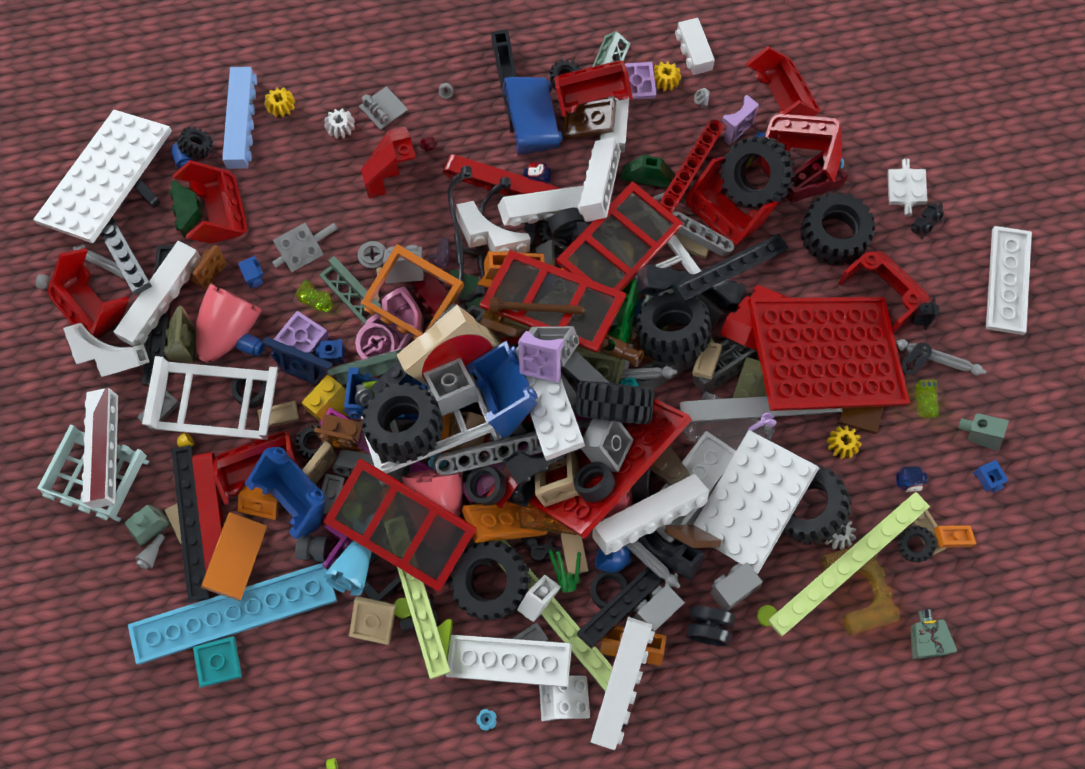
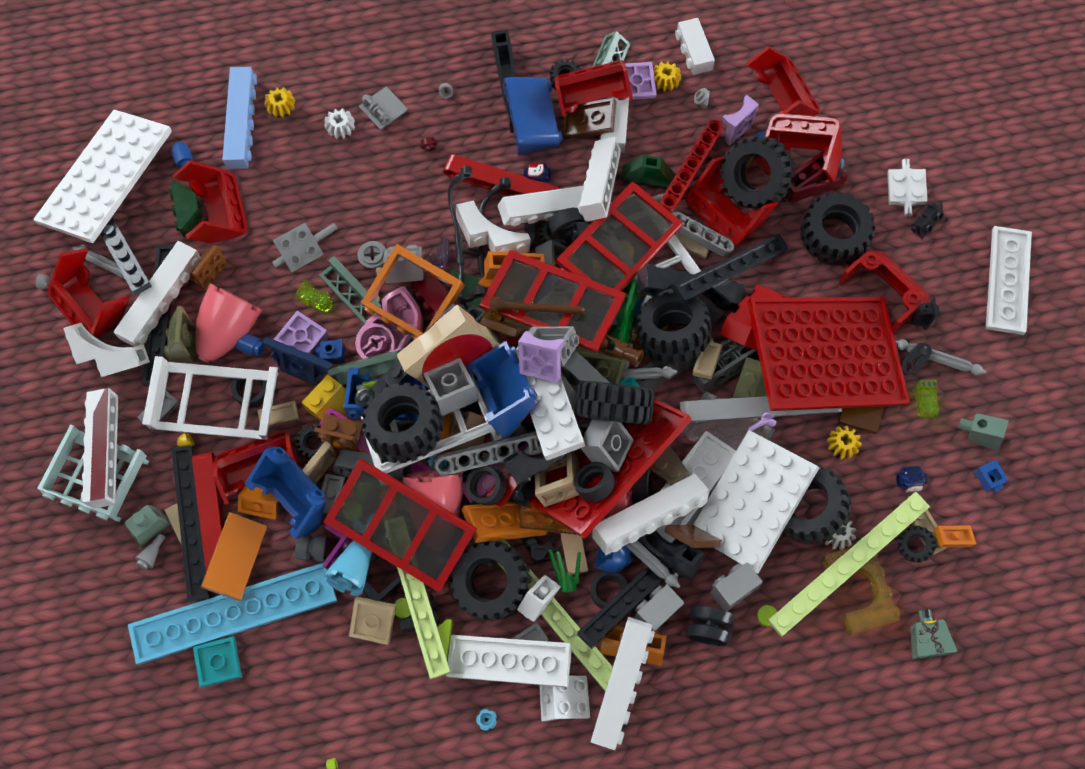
black beam [133,179,161,208] -> none
black tyre [177,126,213,160] -> none
blue brick [238,256,264,289] -> none
red panel [361,126,416,198] -> none

